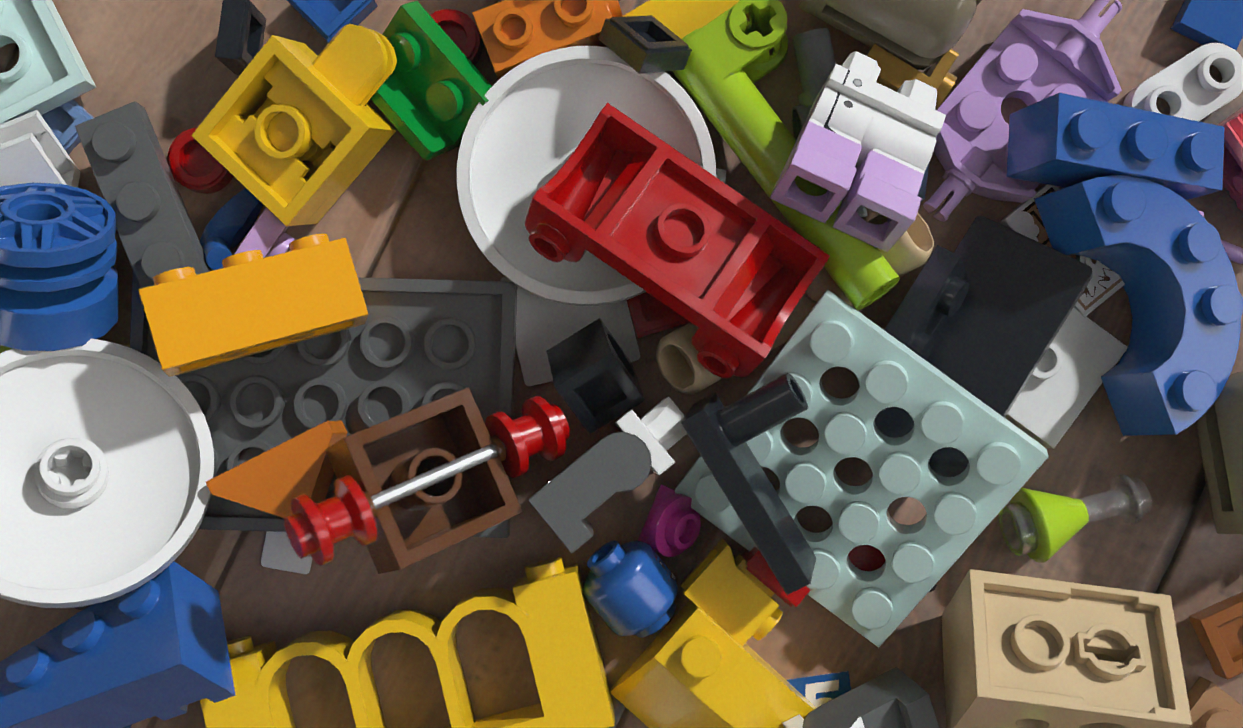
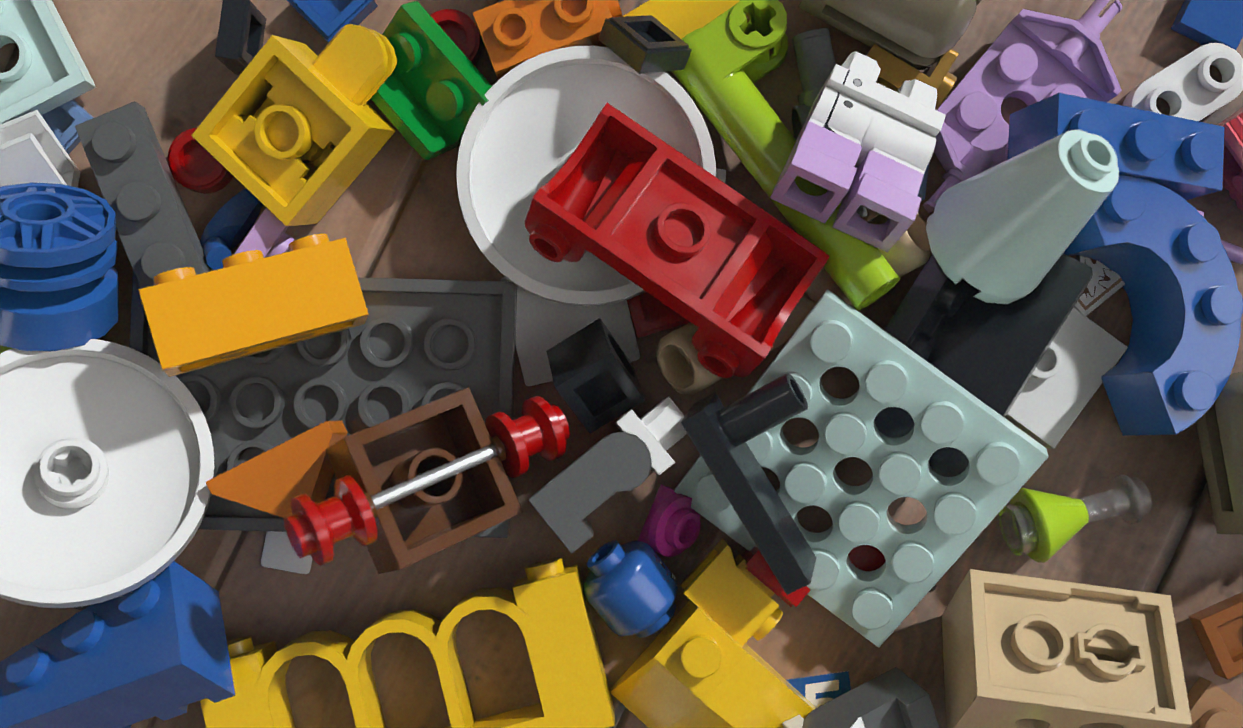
none -> light aqua cone [926,130,1119,304]

